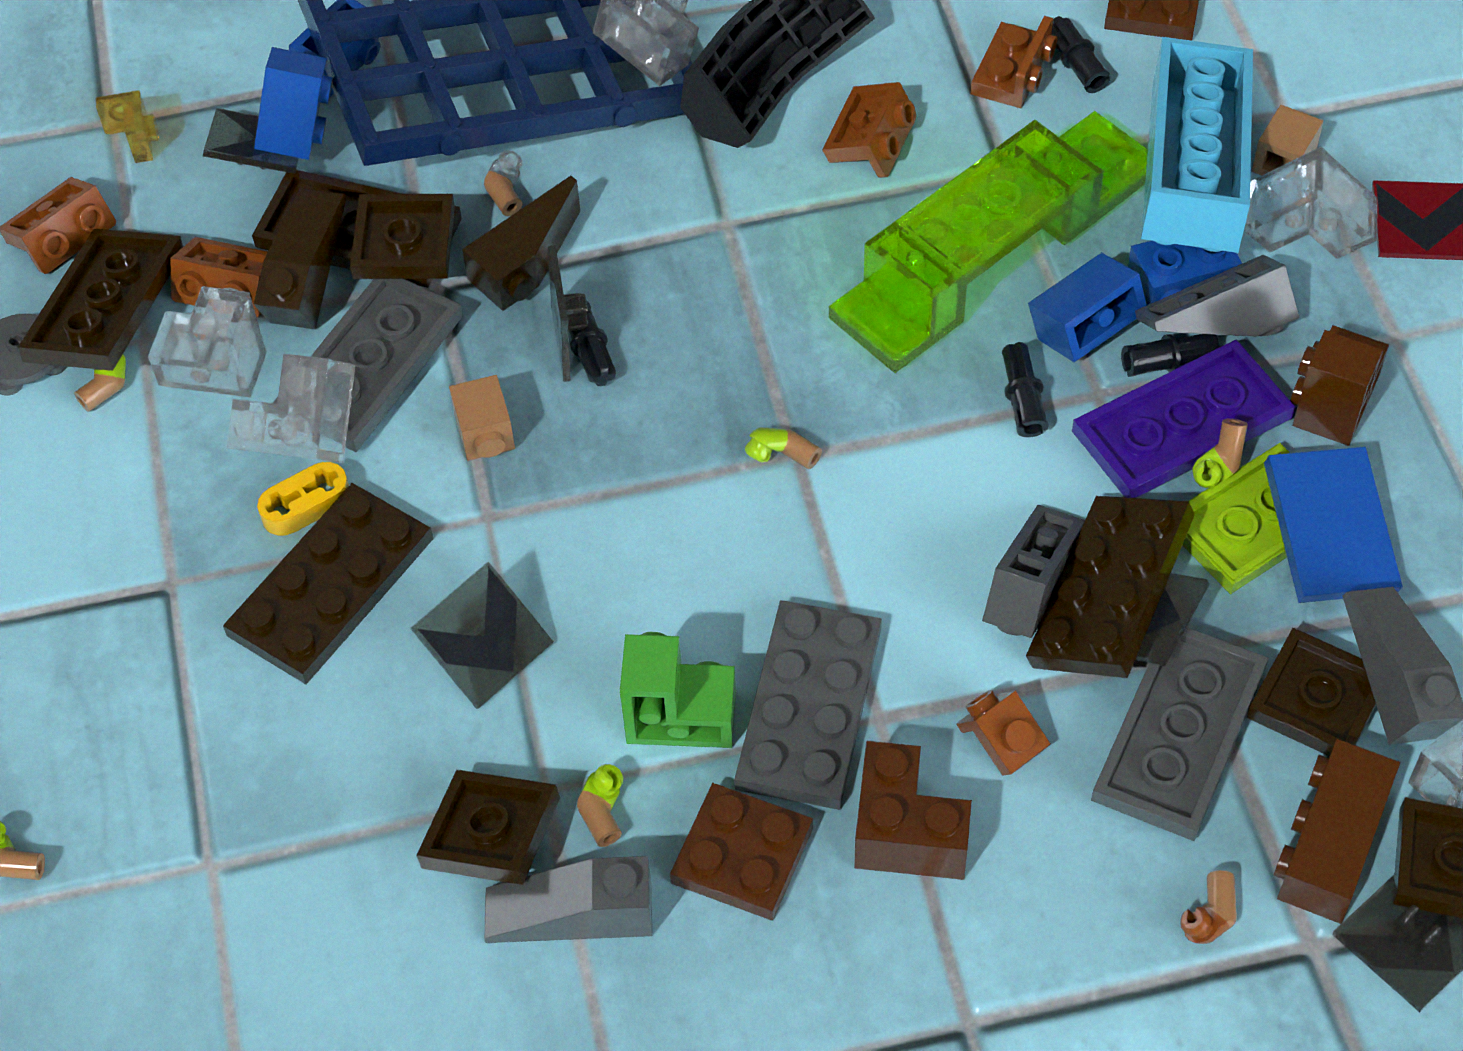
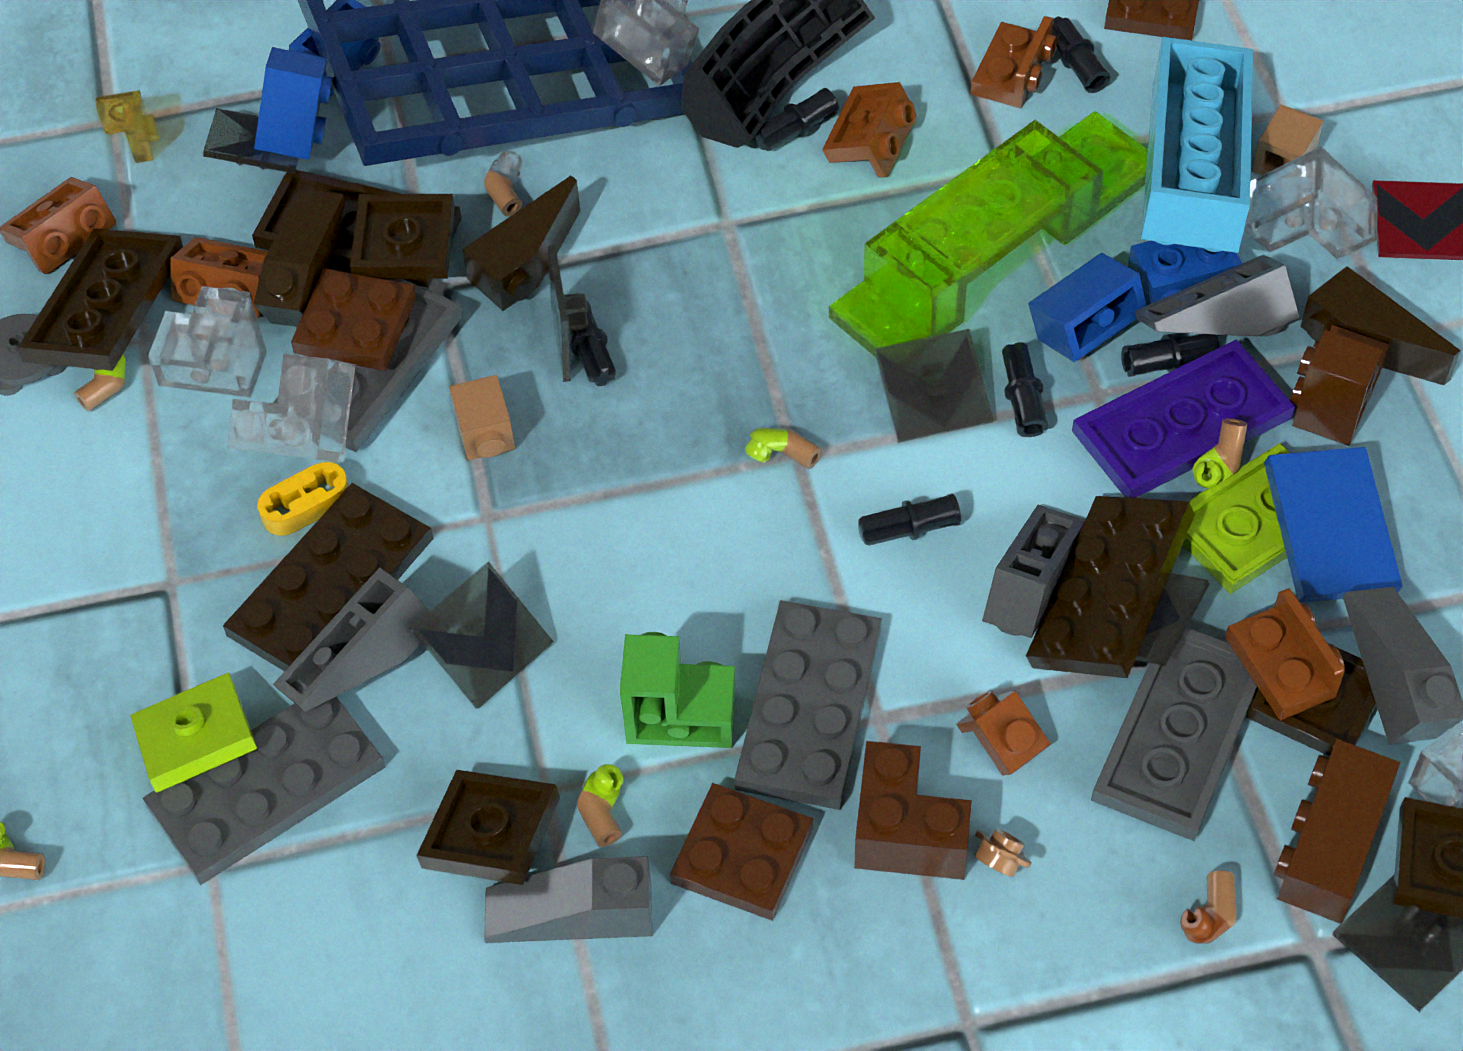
none -> lime plate [130,672,257,793]
none -> dark grey plate [143,697,385,885]
none -> dark grey slope [273,567,440,712]
none -> reddish brown plate [291,268,416,371]
none -> black axle [754,88,839,151]
none -> black axle [858,493,961,546]
none -> clear smoke piece [874,329,994,443]
none -> medium nougat plate [975,828,1032,877]
none -> dark orange bracket [1225,588,1345,721]
none -> dark brown slope [1300,266,1461,385]

